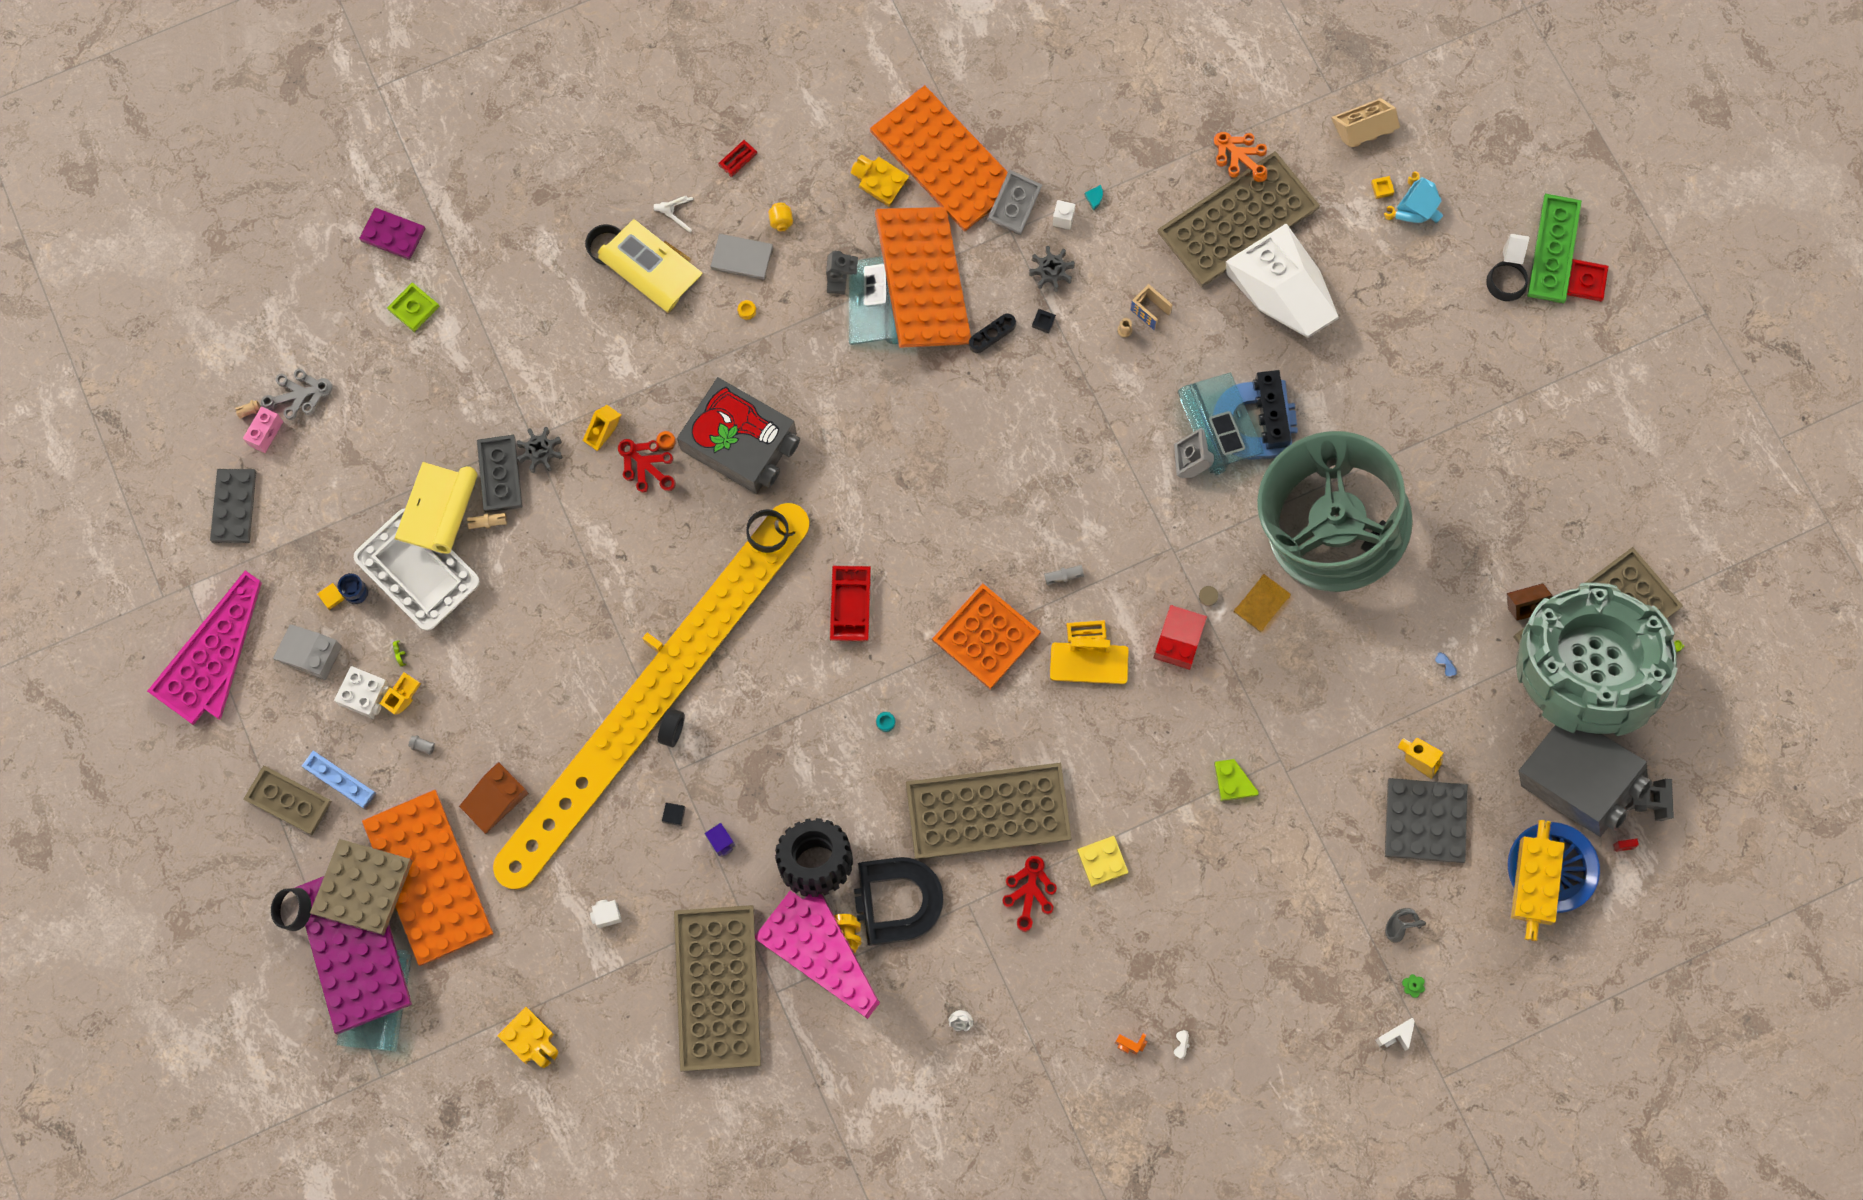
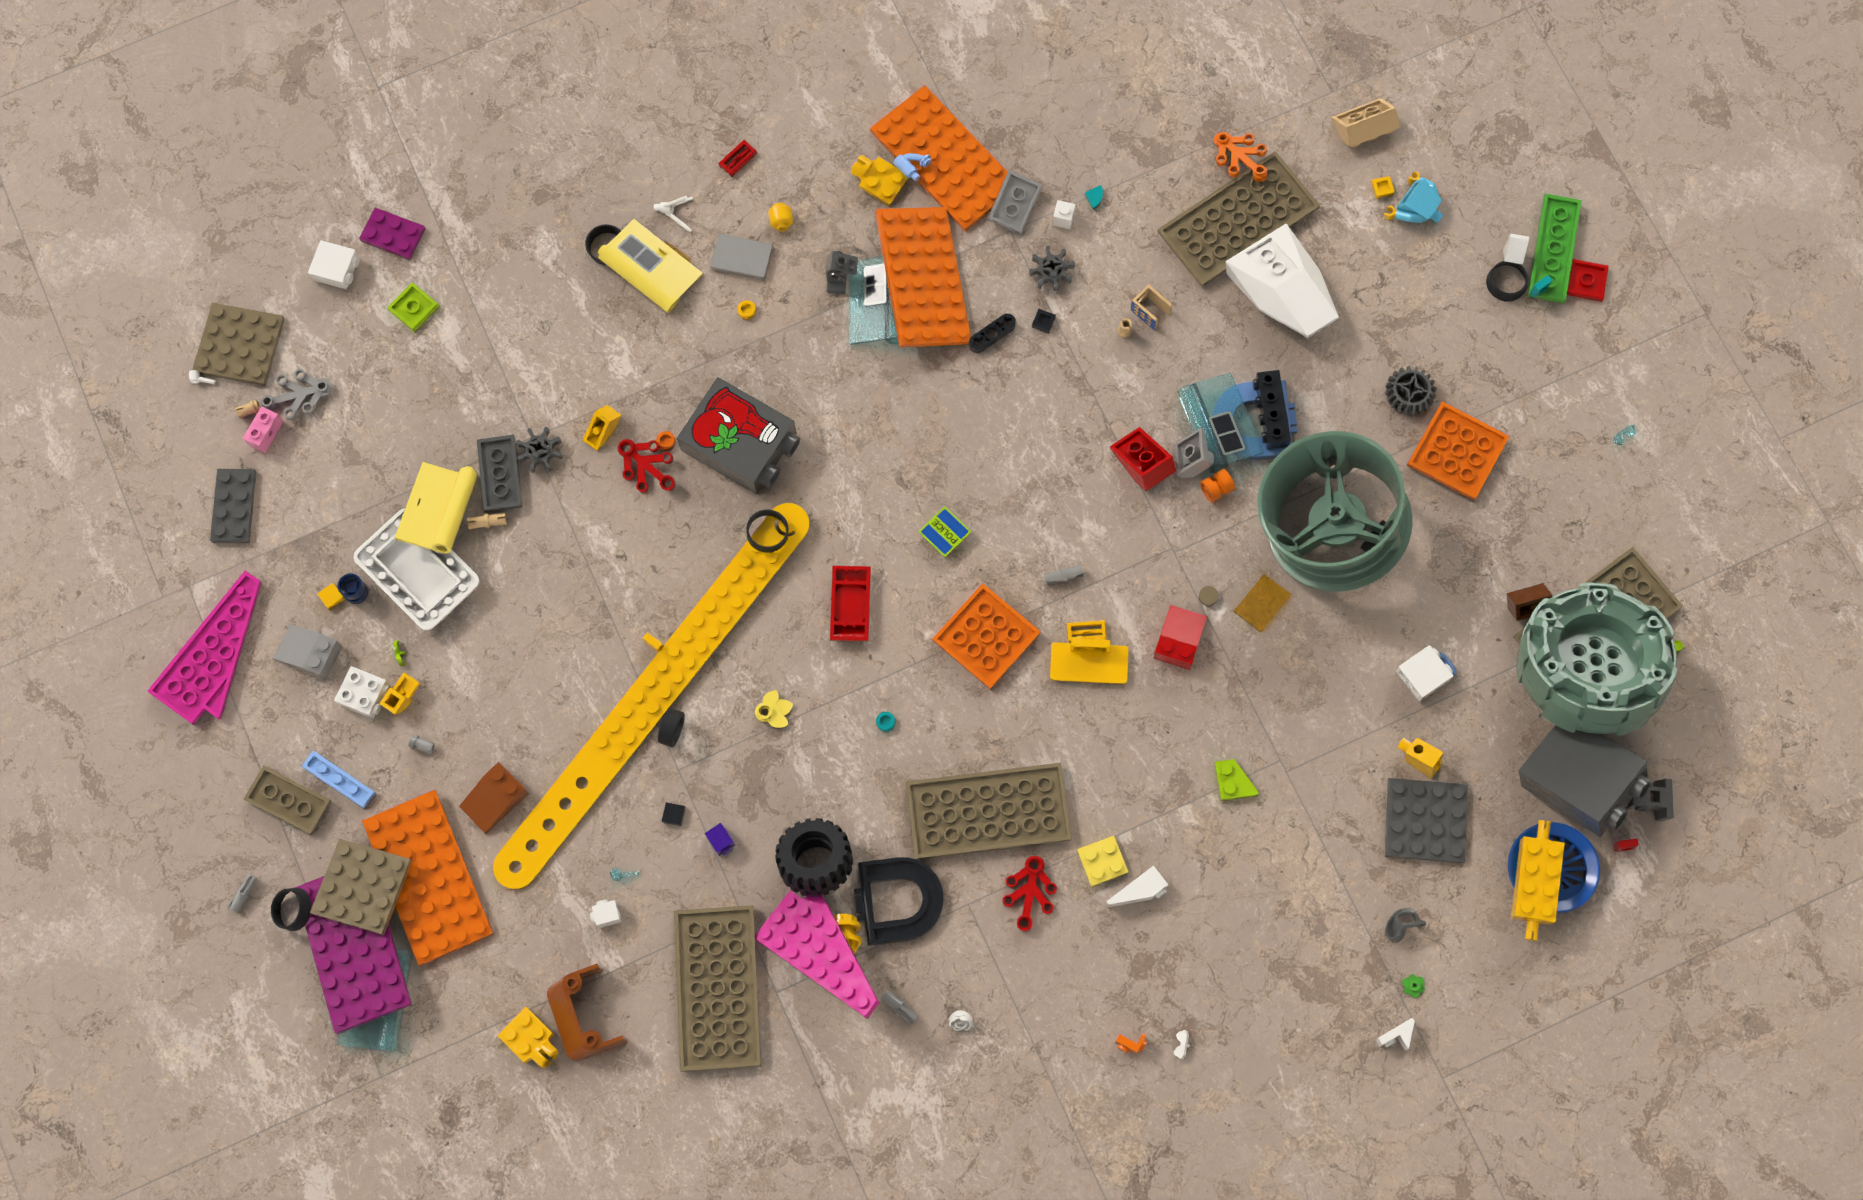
none -> white hand [189,370,215,385]
none -> dark tan plate [192,303,285,386]
none -> light grey axle [227,874,257,913]
none -> white brick [308,240,360,290]
none -> dark orange windscreen [547,963,628,1061]
none -> clear light blue hand [610,867,639,881]
none -> light yellow plate [755,690,793,728]
none -> light grey axle [881,990,918,1024]
none -> light blue plant [893,153,932,181]
none -> piece [918,506,972,558]
none -> white slope [1106,866,1168,908]
none -> red slope [1109,427,1176,491]
none -> orange wheel [1200,469,1236,503]
none -> dark grey gear [1385,366,1437,416]
none -> white brick [1396,645,1453,702]
none -> orange plate [1406,401,1510,501]
none -> teal tile [1530,275,1553,298]
none -> clear light blue piece [1613,425,1636,445]

